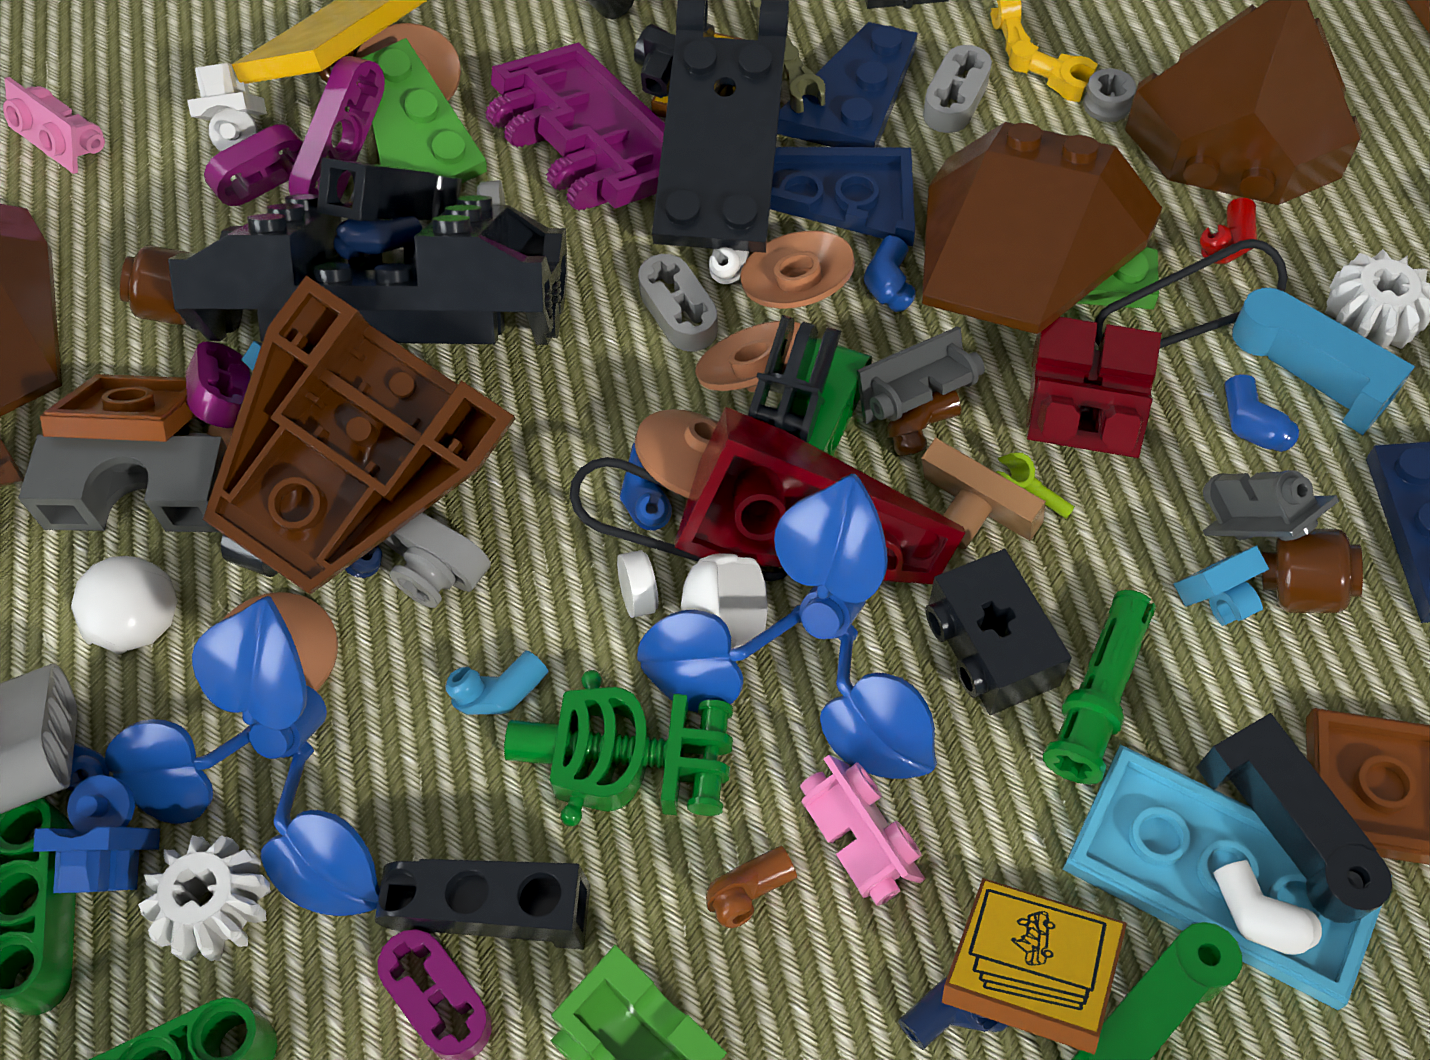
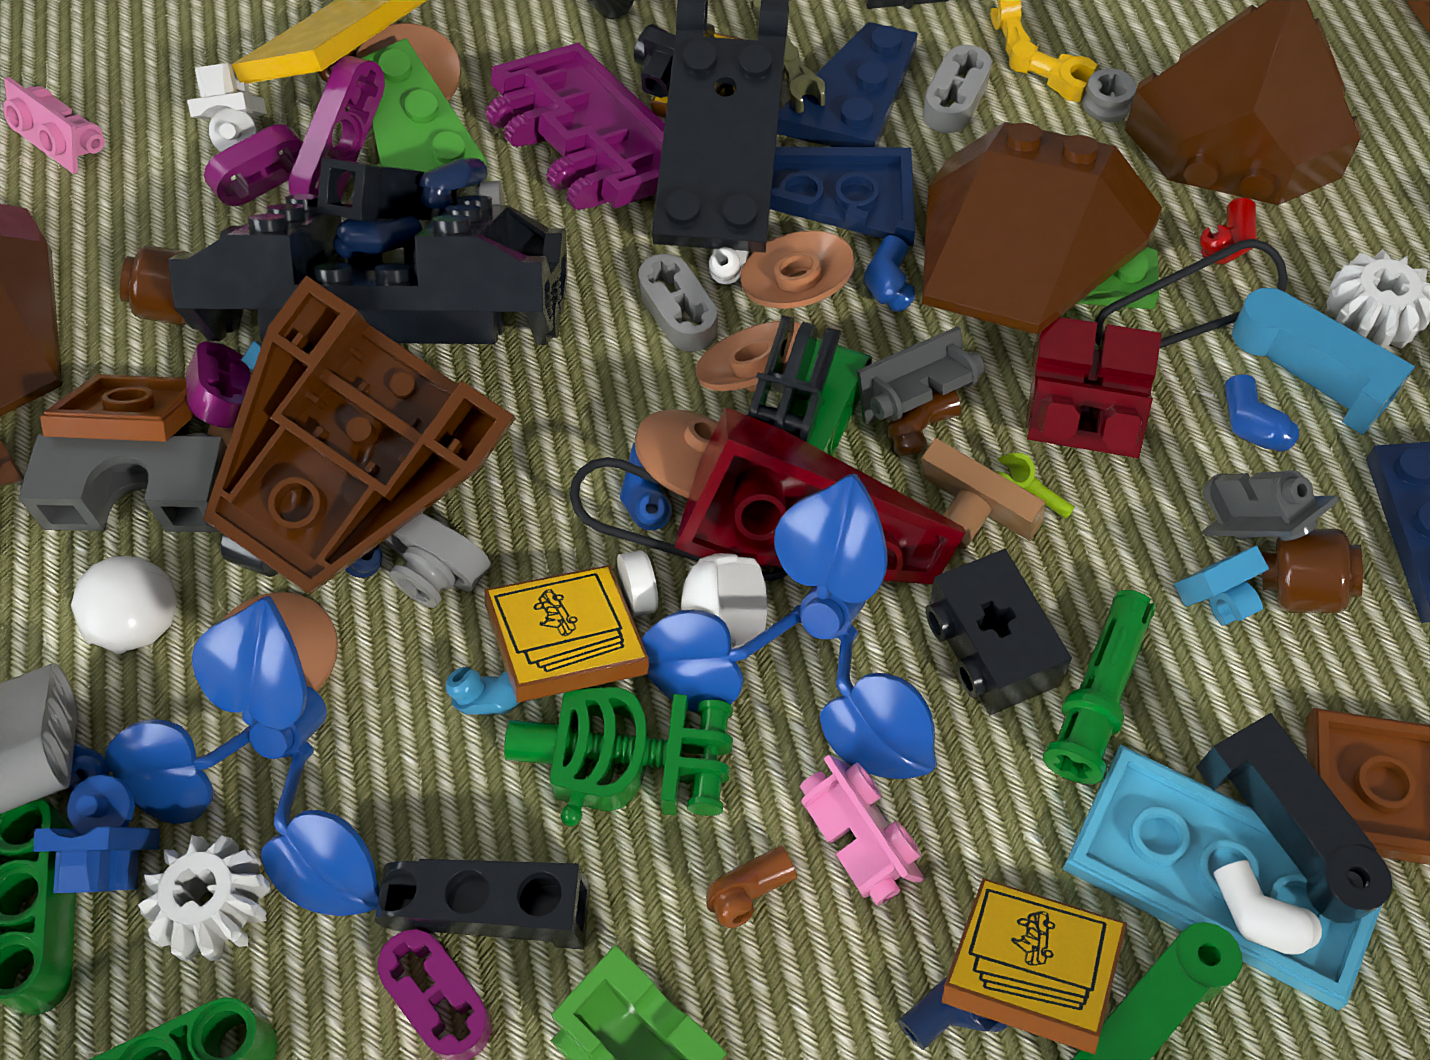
none -> dark blue arm [418,157,487,209]
none -> yellow tile [484,565,649,703]

